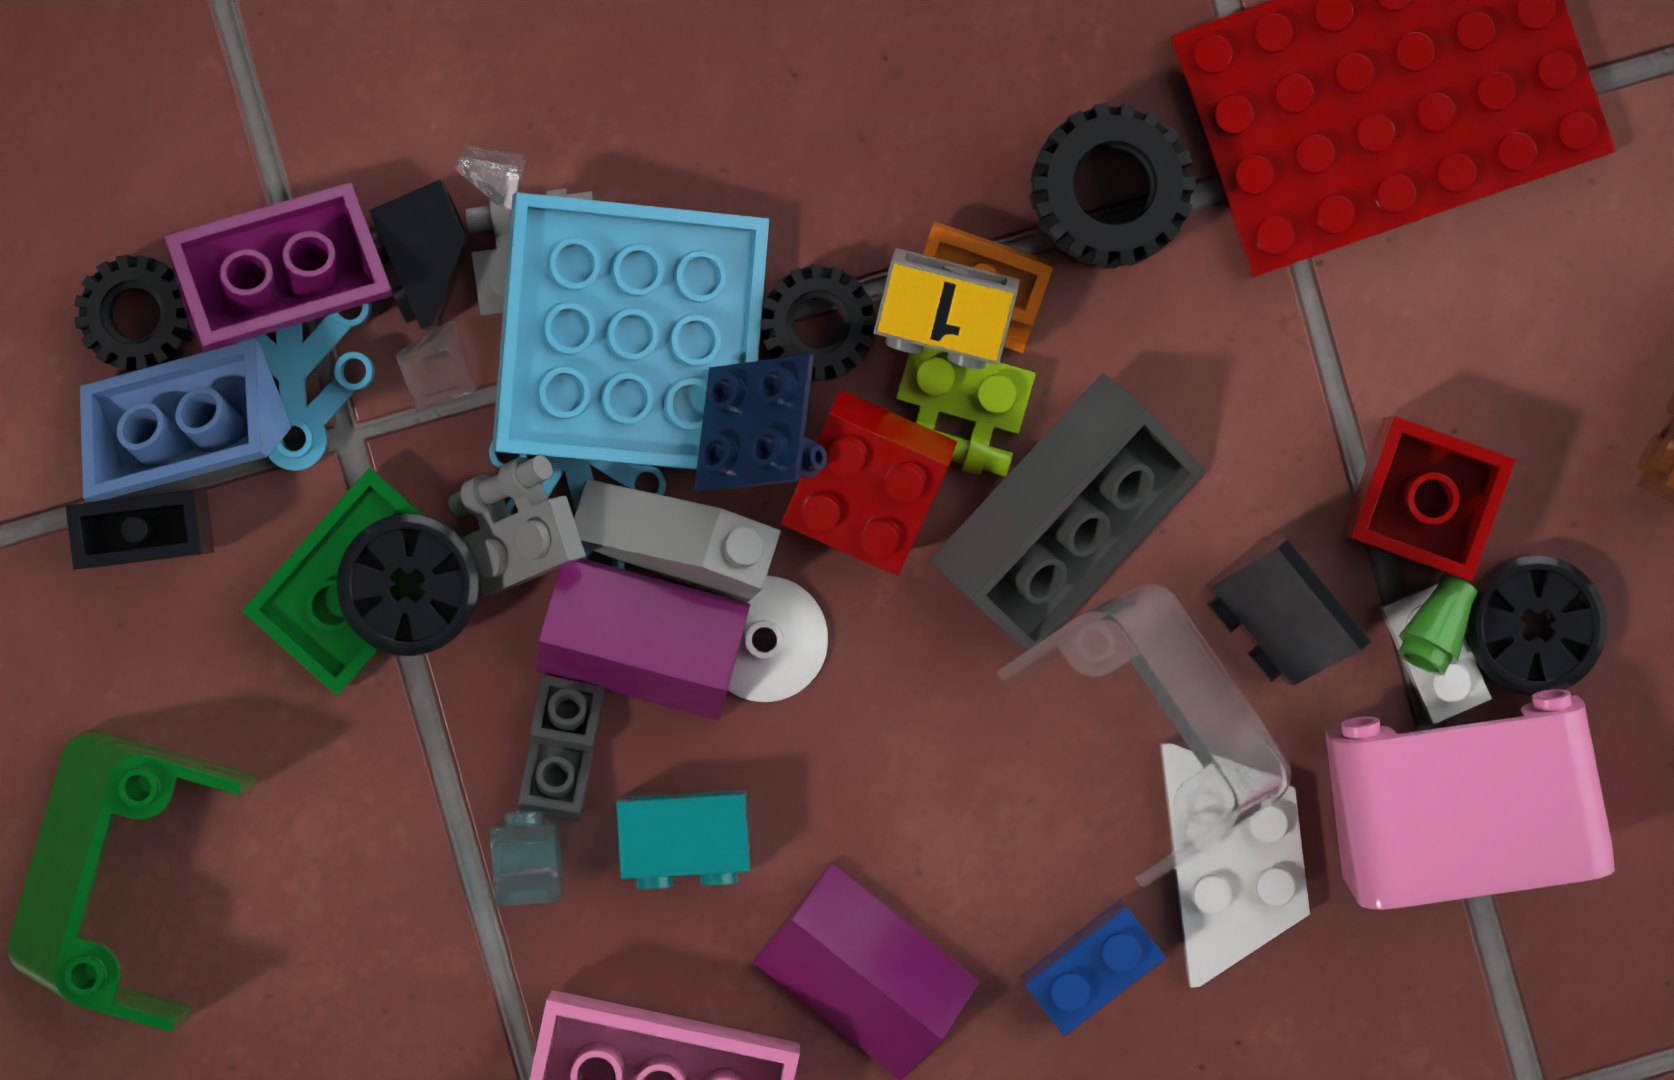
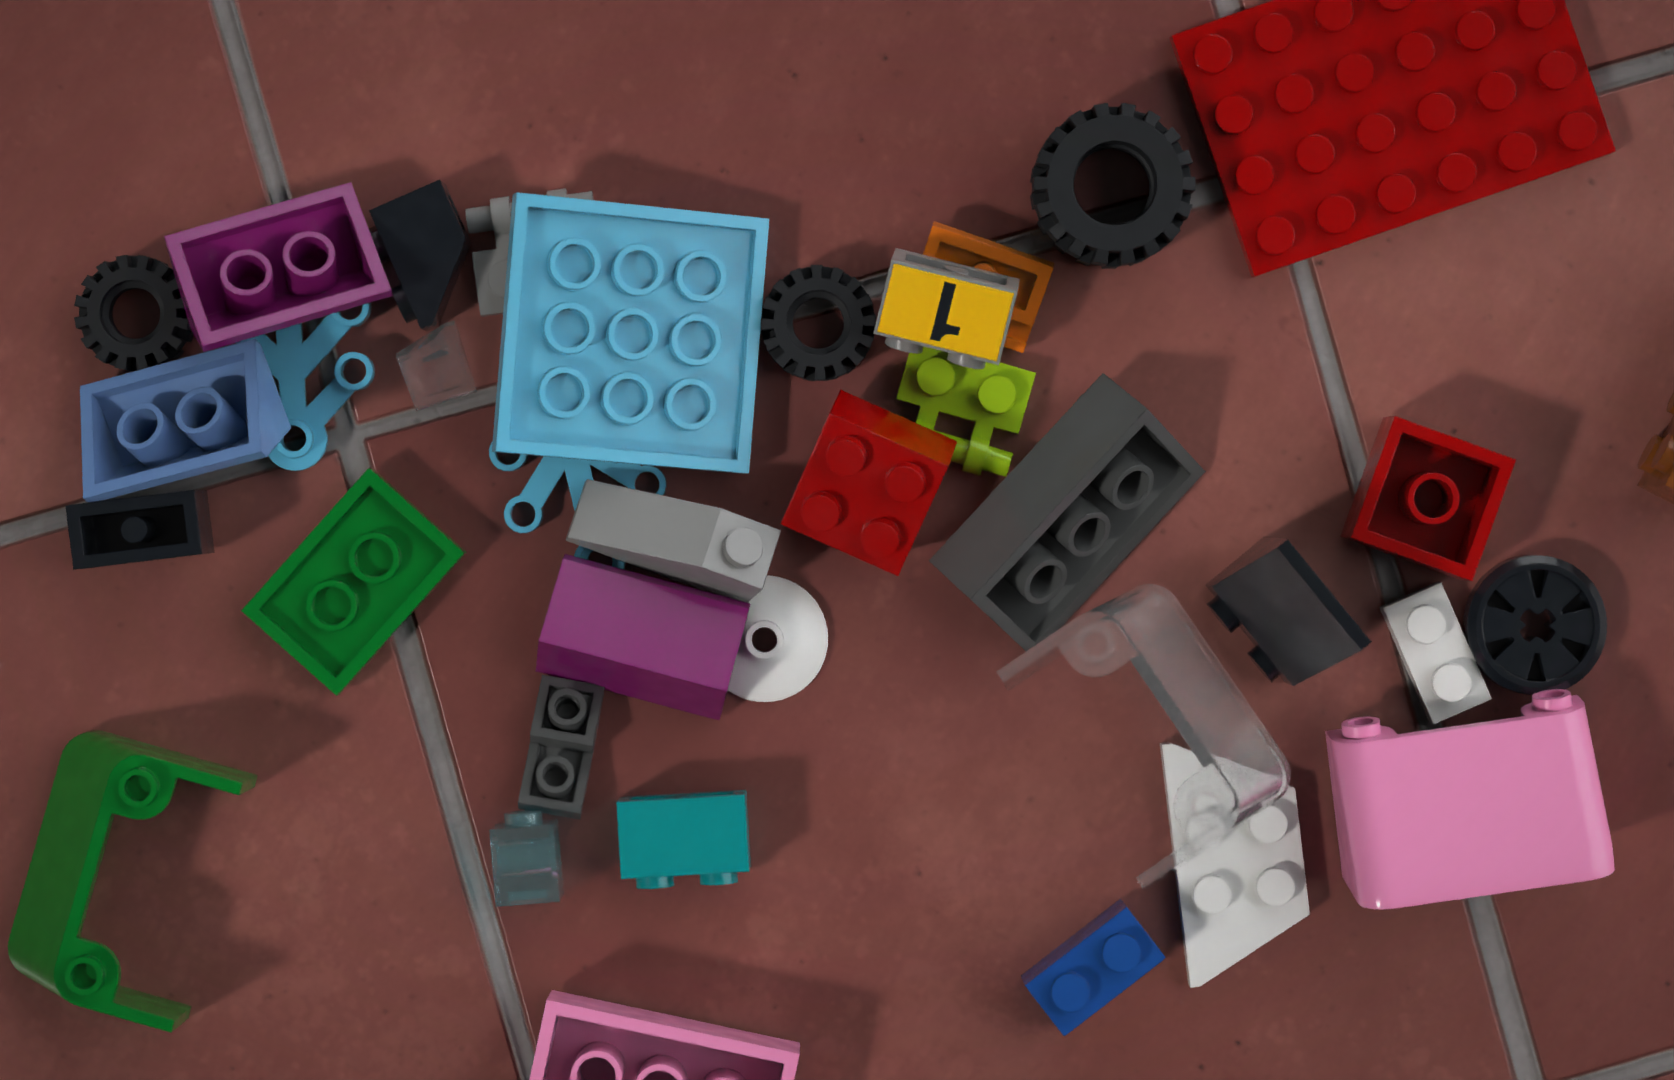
black wheel [337,514,481,656] -> none
light grey plate [449,455,586,597] -> none
clear slope [455,145,528,211] -> none
dark blue hinge [694,354,827,492] -> none
magenta slope [752,862,980,1080] -> none
bright green cone [1398,575,1478,675] -> none

